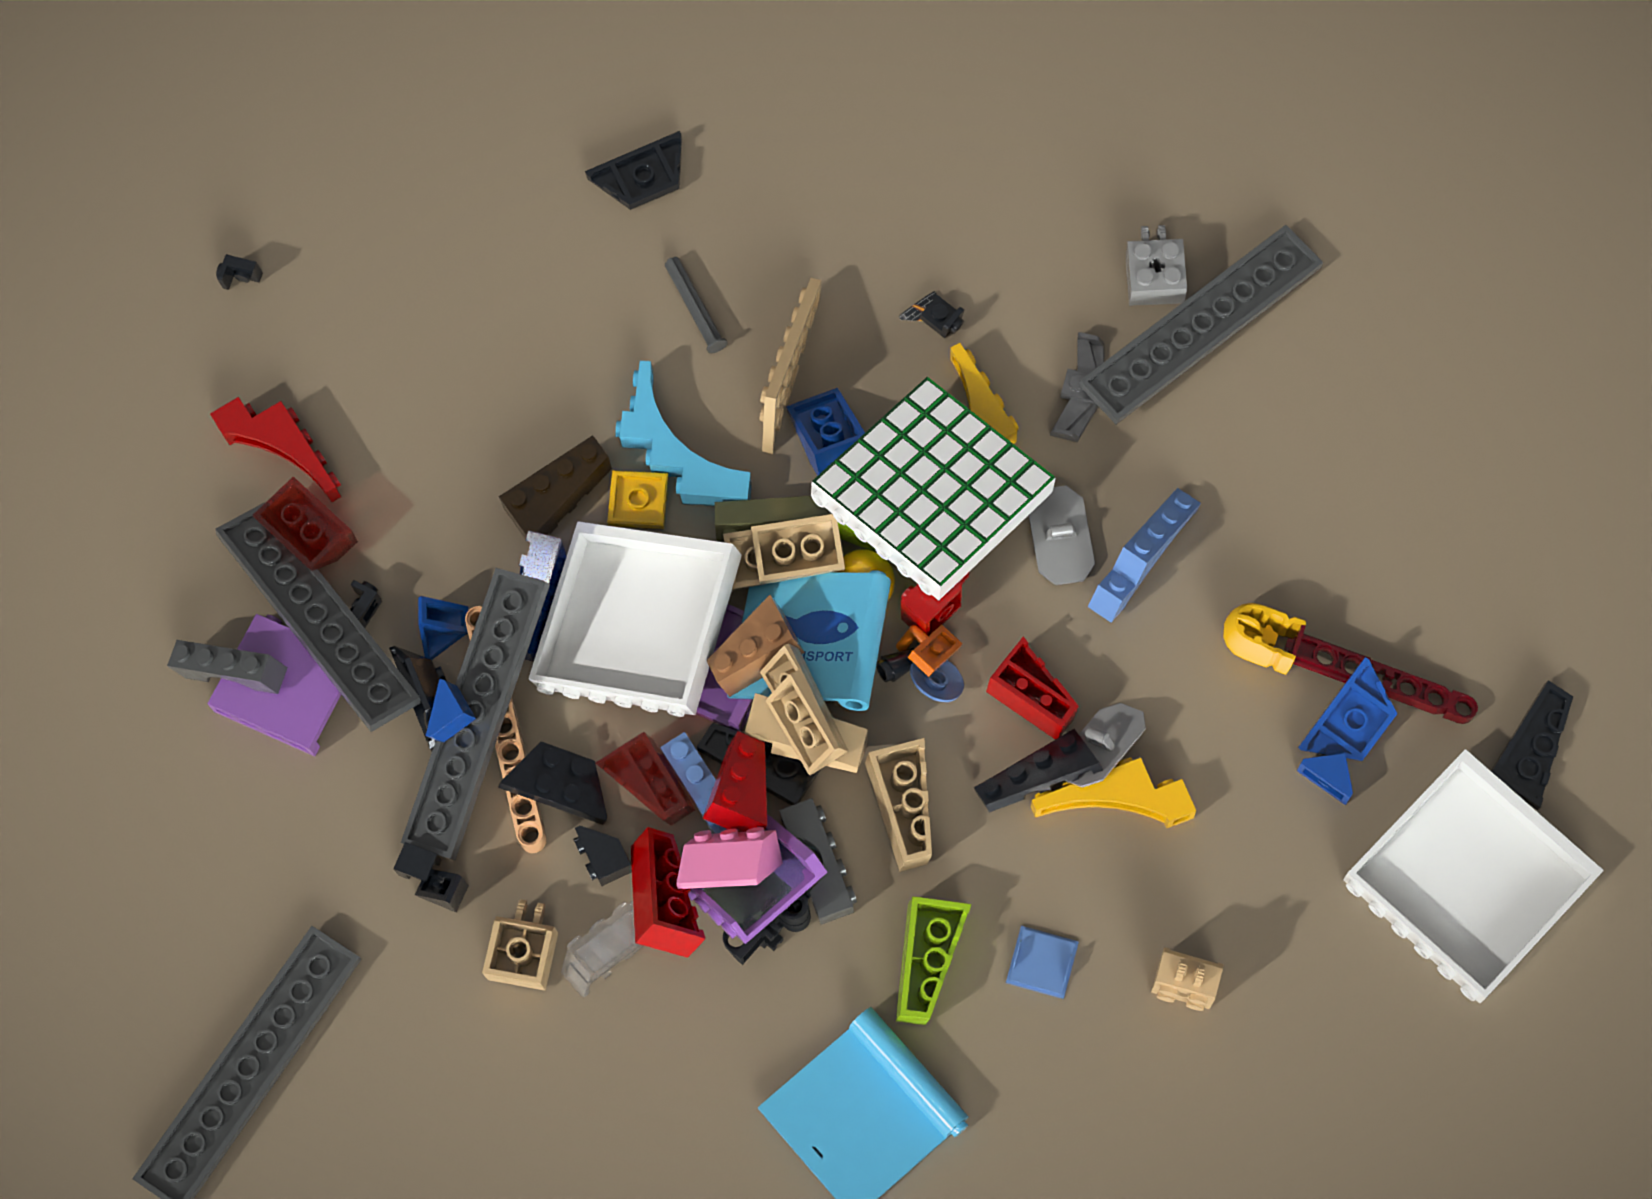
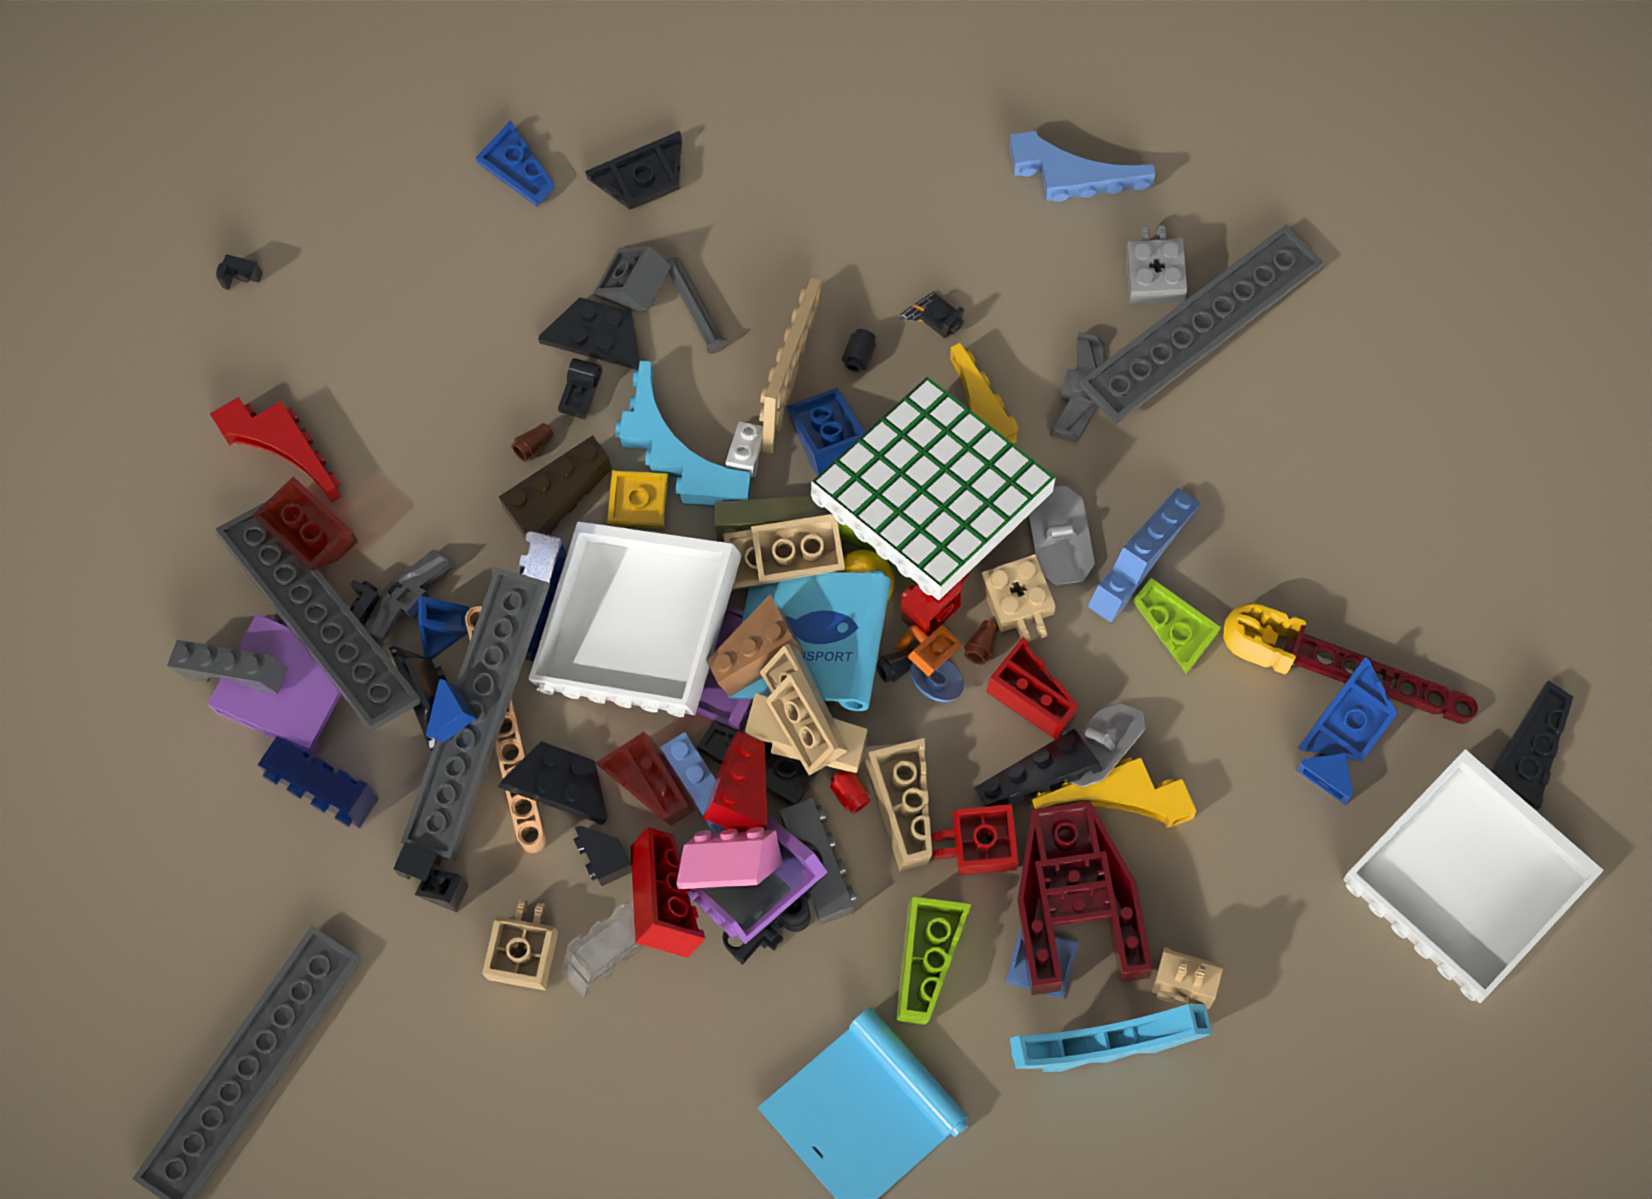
none -> clear blue wedge [257,736,378,828]
none -> flat silver plate [363,549,457,648]
none -> blue wing [475,120,555,207]
none -> copper cone [511,423,553,462]
none -> black wing [538,297,640,370]
none -> black plate [558,358,603,419]
none -> dark grey slope [593,246,671,311]
none -> white plate [726,422,763,478]
none -> red brick [829,770,871,814]
none -> black brick [842,329,876,372]
none -> red hinge [931,804,1018,876]
none -> copper cone [964,620,998,665]
none -> tan hinge [981,554,1055,643]
none -> medium blue arch [1009,131,1155,202]
none -> medium azure arch [1009,1004,1212,1072]
none -> dark red wedge [1017,801,1153,995]
none -> lime wing [1133,578,1221,674]

